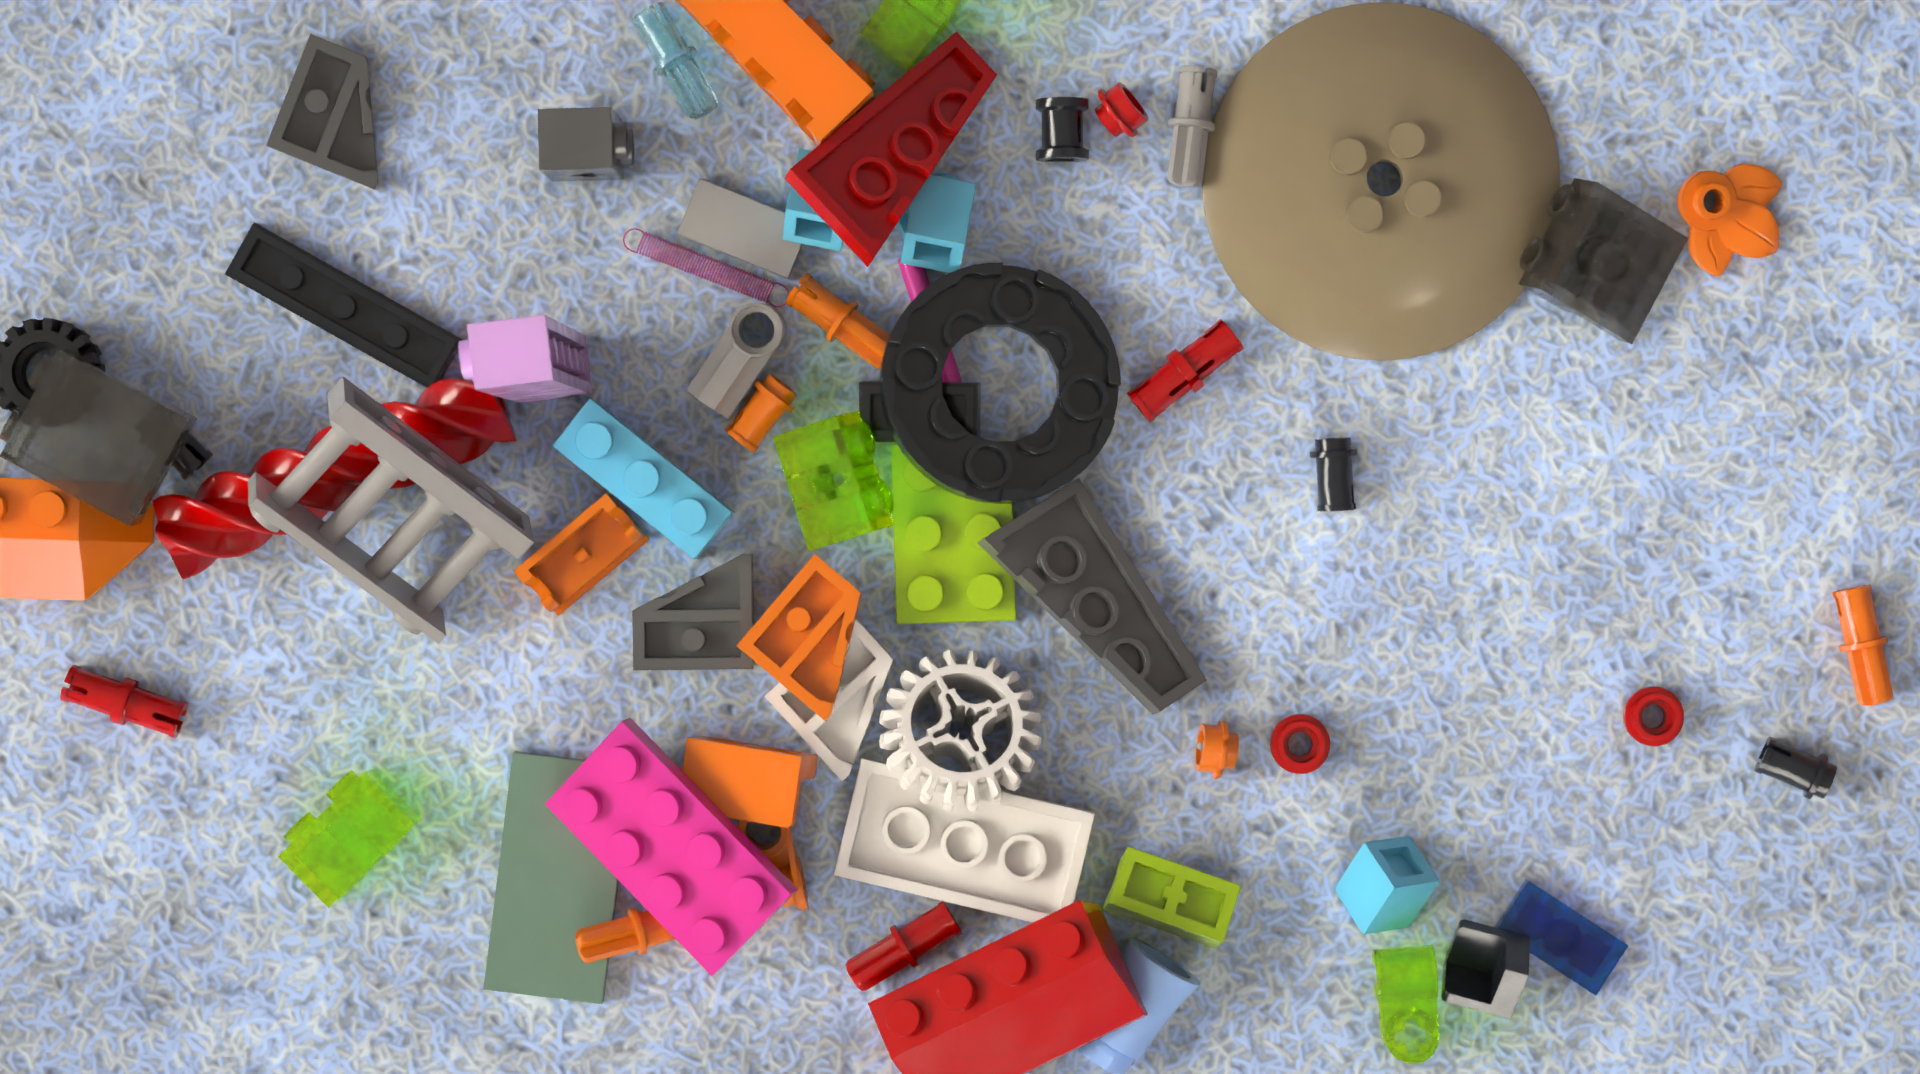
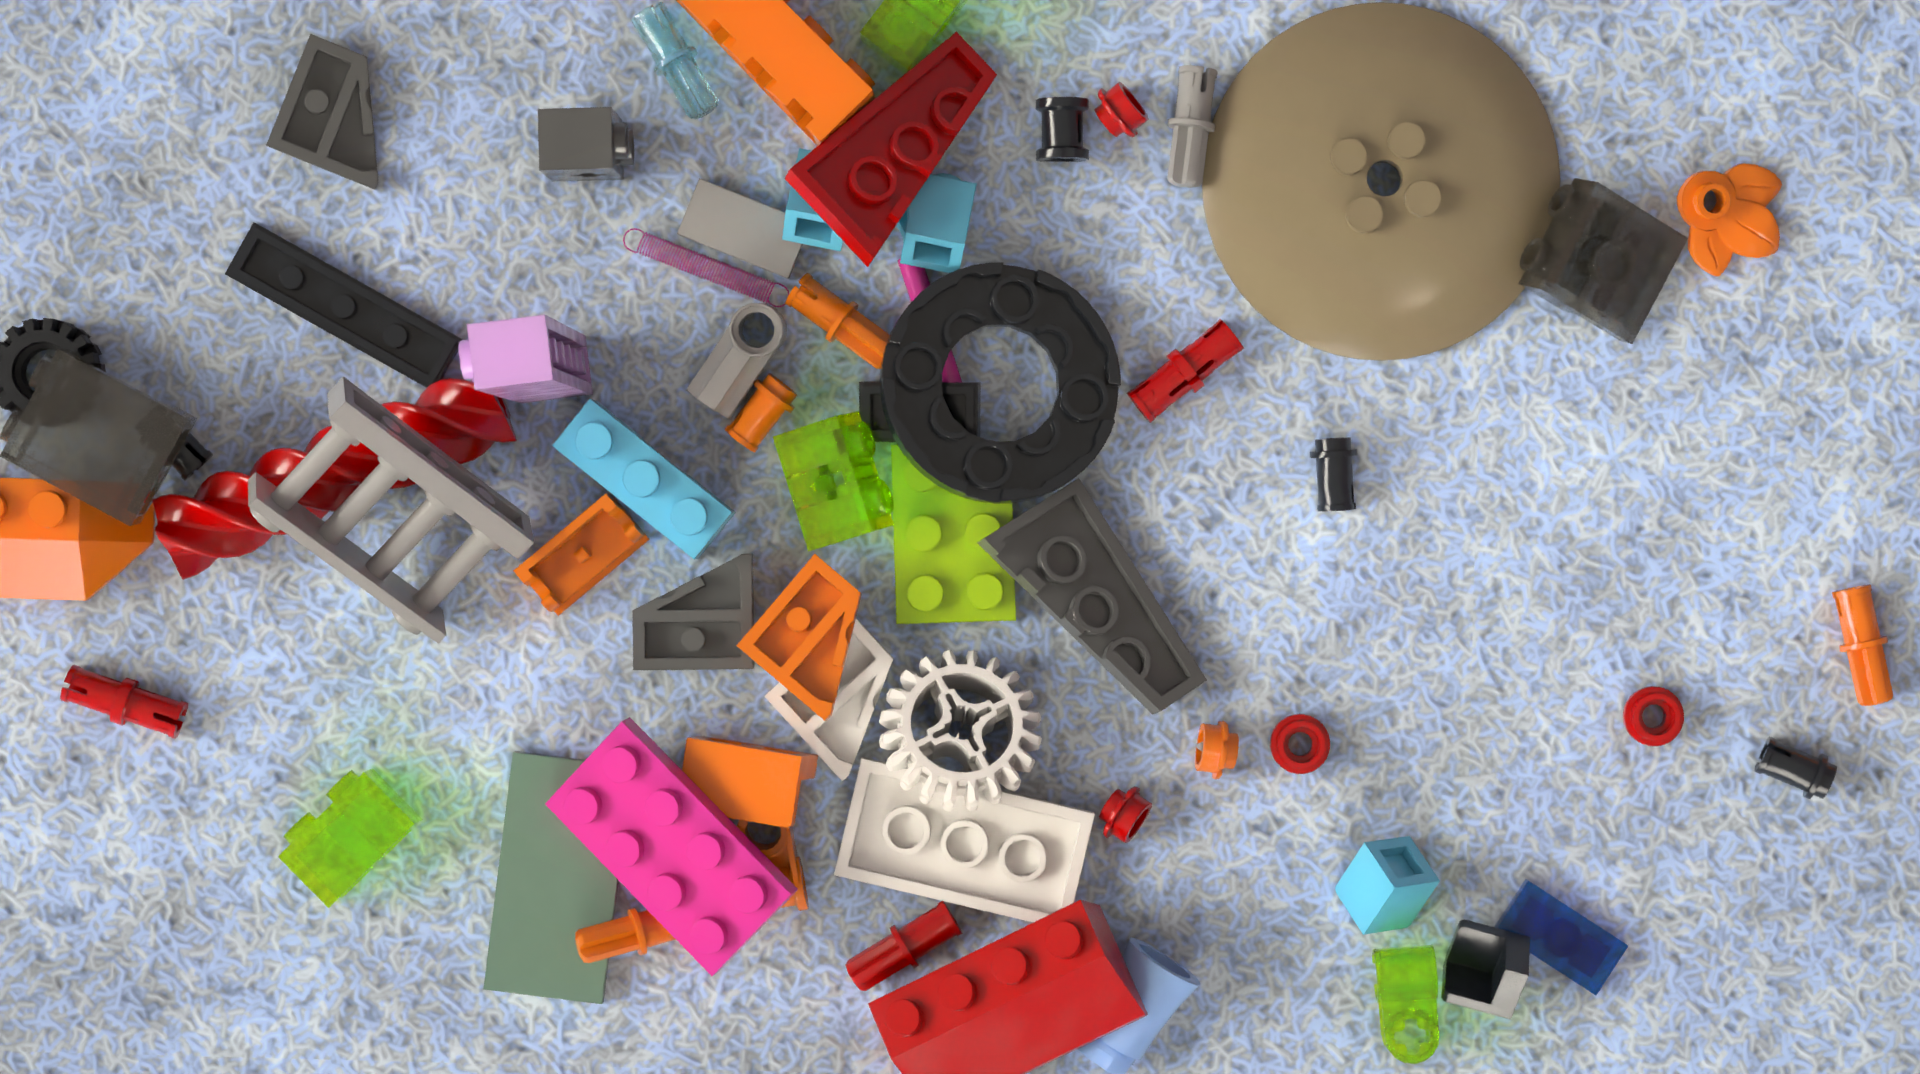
lime hinge [1102,846,1241,949] -> none
none -> red plate [1099,786,1152,843]

